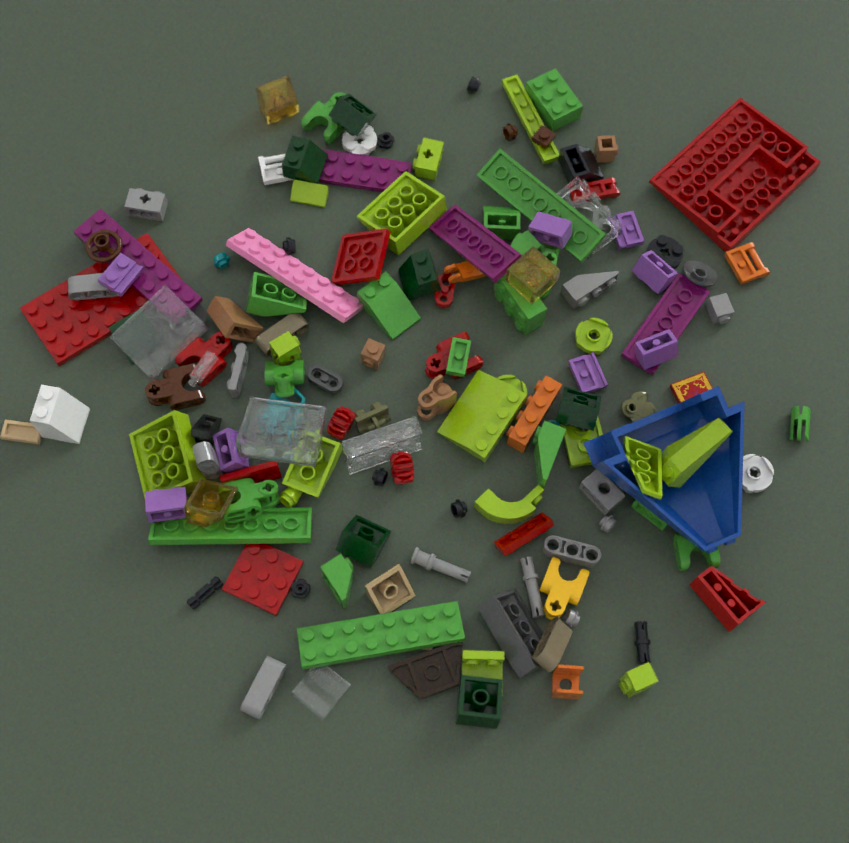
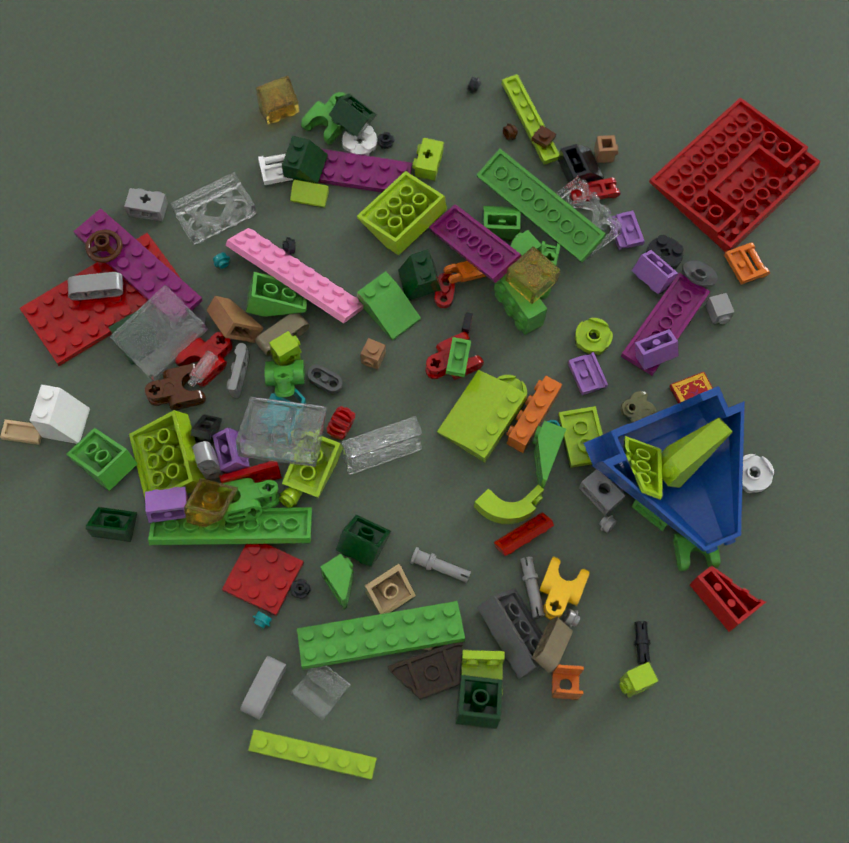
medium lavender plate [98,253,143,297] -> none
black axle [187,576,223,610] -> none
red plate [331,228,391,285] -> none
olive hips [354,401,391,434] -> none
black plate [372,467,388,486] -> none
red gear [390,451,414,485] -> none
medium nougat piece [417,375,457,421] -> none
black plate [451,499,468,518] -> none
bright green brick [525,68,583,132] -> none
medium lavender brick [529,211,572,249] -> none
light grey beam [542,535,601,568] -> none
dark green slope [556,387,601,431] -> none
light grey slope [560,271,619,309] -> none
bright green arm [789,406,811,441] -> none
none -> bright green slope [66,428,138,491]
none -> dark green slope [86,507,137,542]
none -> clear fence [170,172,257,245]
none -> lime plate [248,729,377,780]
none -> teal plate [253,611,272,628]
none -> black tile [461,312,473,335]

